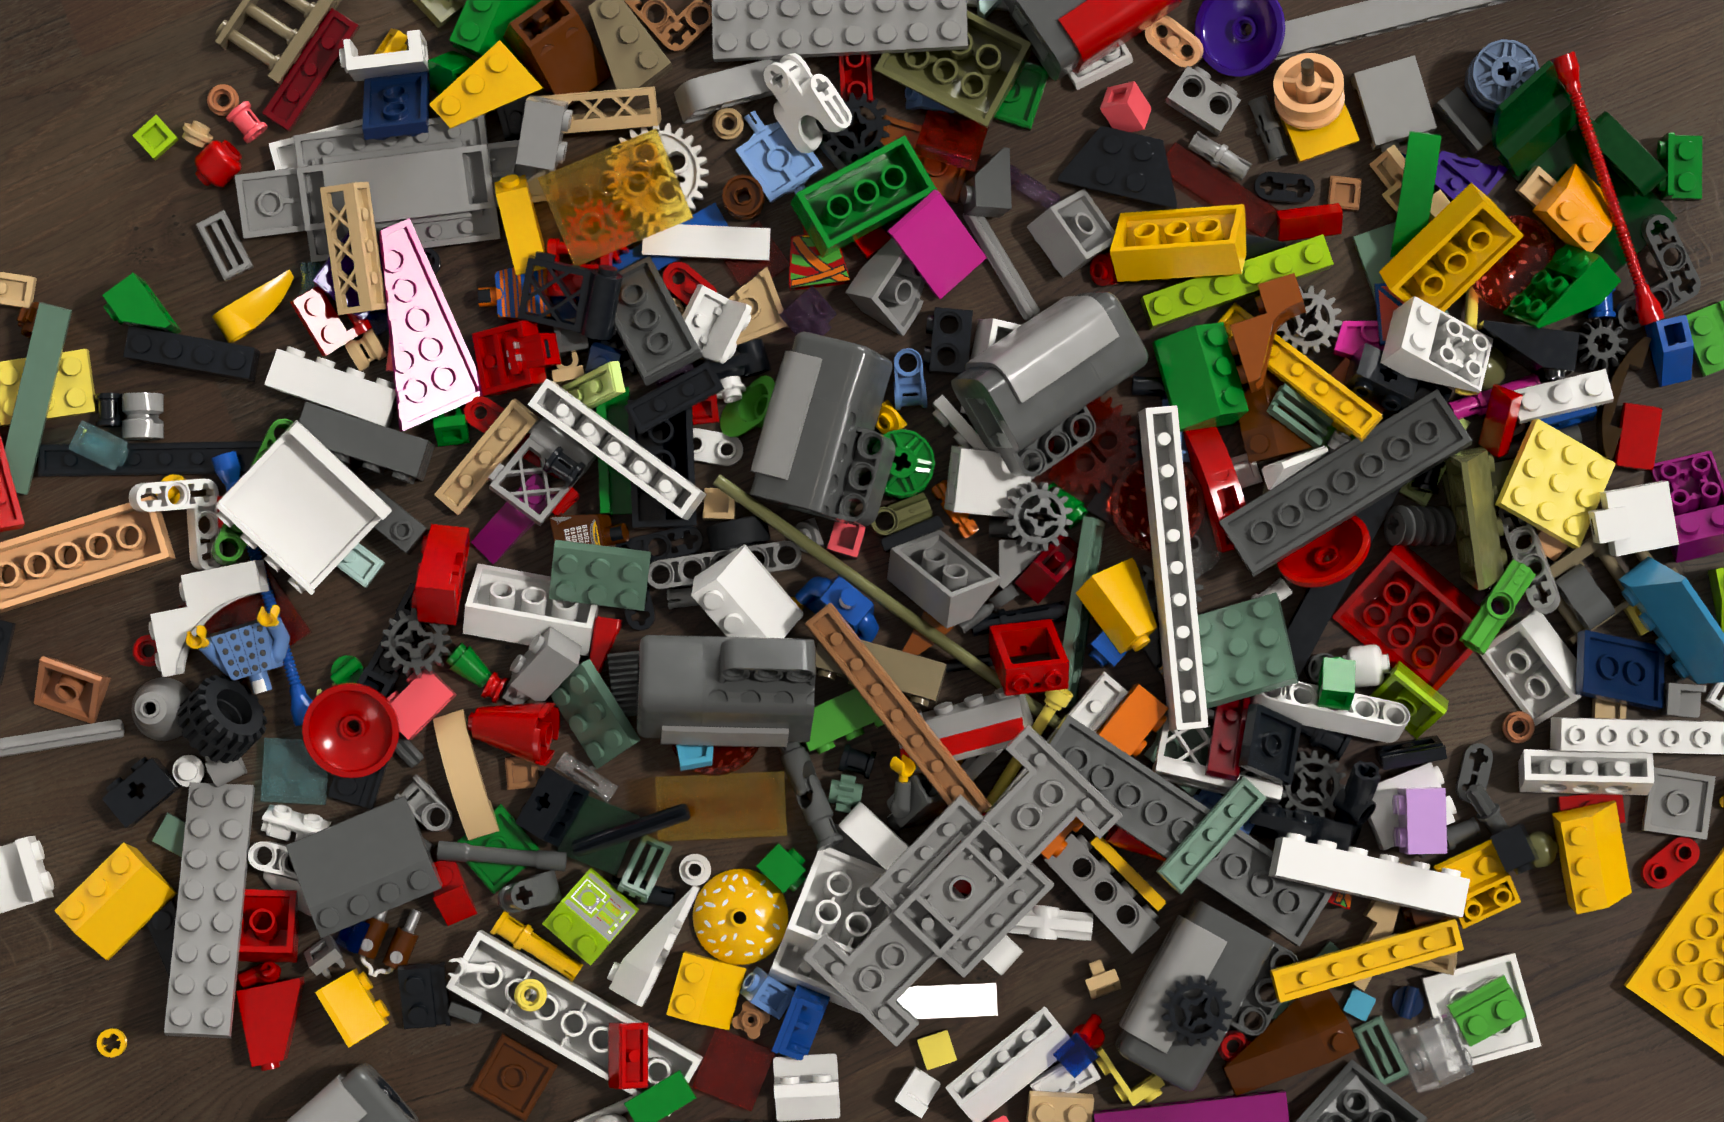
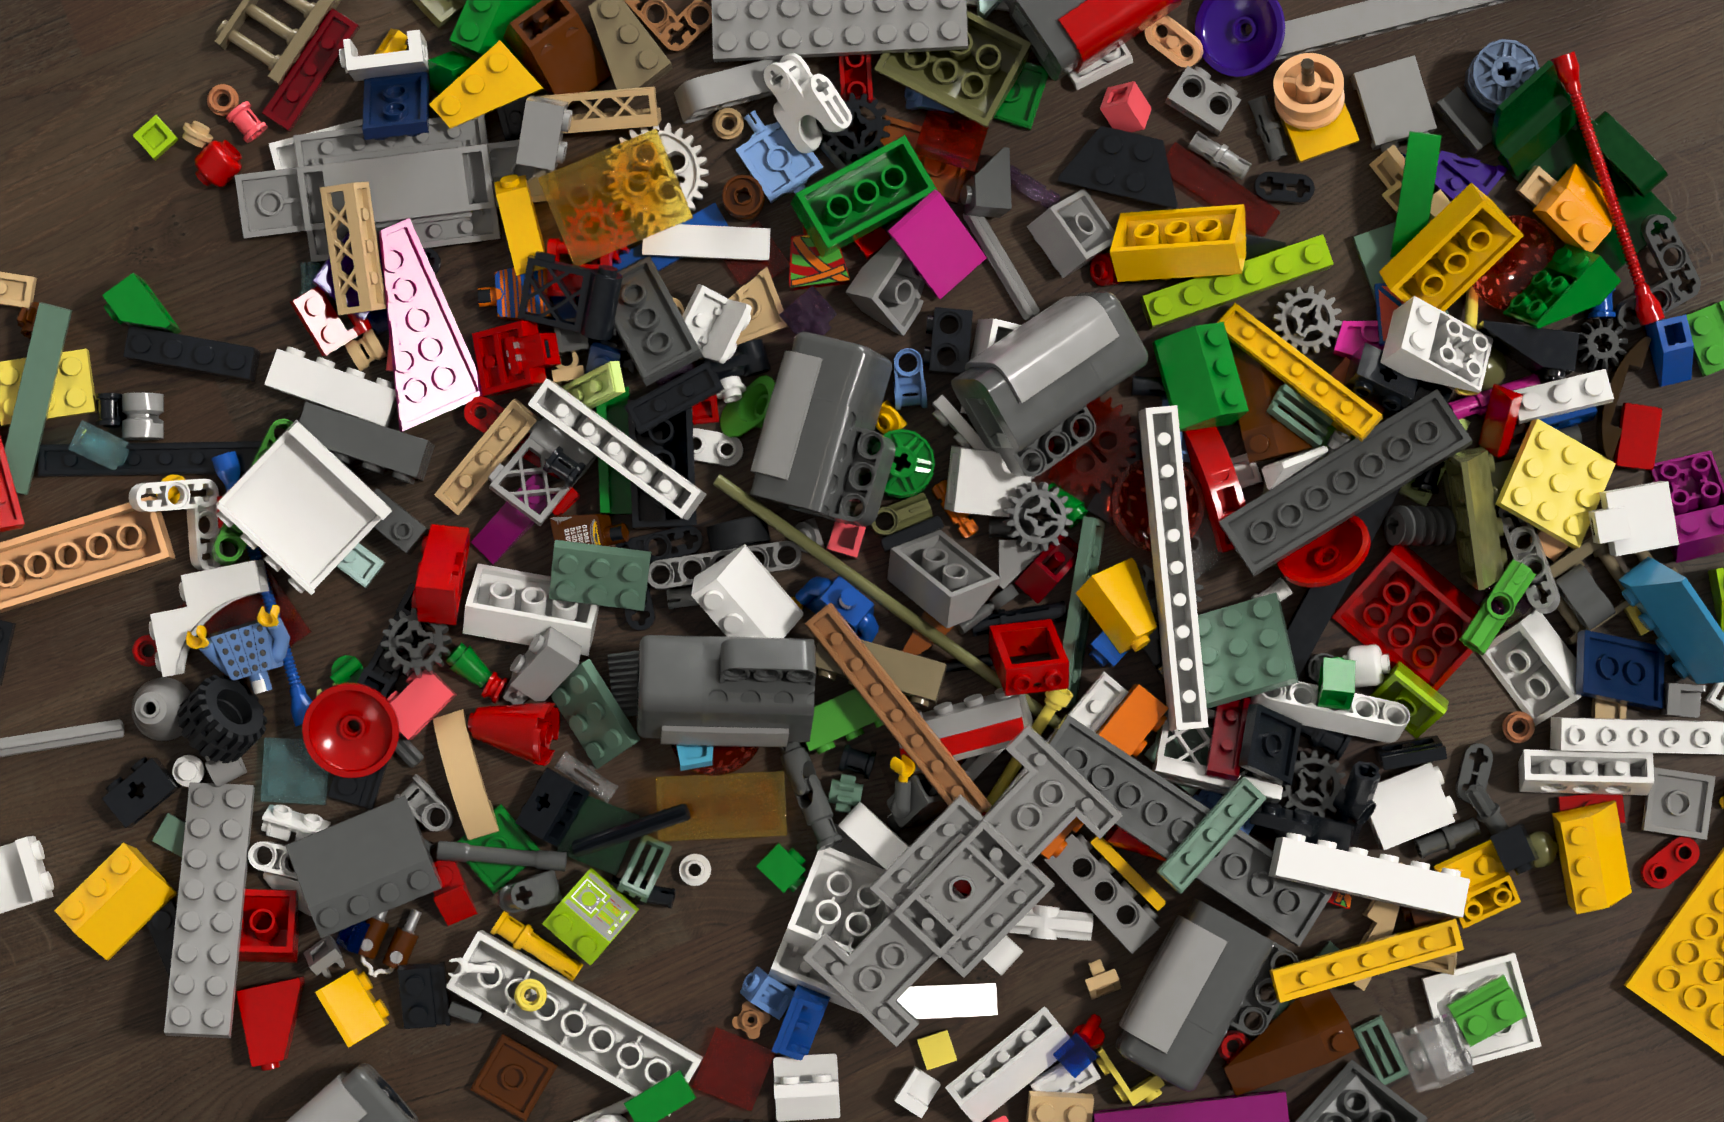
nougat slope [34,656,111,724] -> none
yellow bush [96,1028,127,1058] -> none
light grey tile [196,210,254,281] -> none
yellow piece [212,270,294,343] -> none
red arm [238,961,281,989] -> none
green tile [433,408,470,447] -> none
medium nougat tile [505,757,539,790] -> none
red slope [590,616,622,674] -> none
white wedge [607,885,700,1007] -> none
red slope [608,1023,648,1089] -> none
red plate [663,262,718,306] -> none
yellow slope [666,951,746,1030] -> none
yellow dish [693,869,788,965] -> none
tan panel [702,488,736,521] -> none
black gear [1160,975,1232,1046] -> none
dark orange arch [1227,273,1306,393] -> none
red slope [1276,203,1343,241] -> none
medium nougat tile [1327,176,1362,212] -> none
medium azure piece [1342,988,1376,1021] -> none
dark blue plate [1391,985,1424,1020] -> none
lavender brick [1392,787,1447,854] -> none
green bracket [1657,133,1702,200] -> none

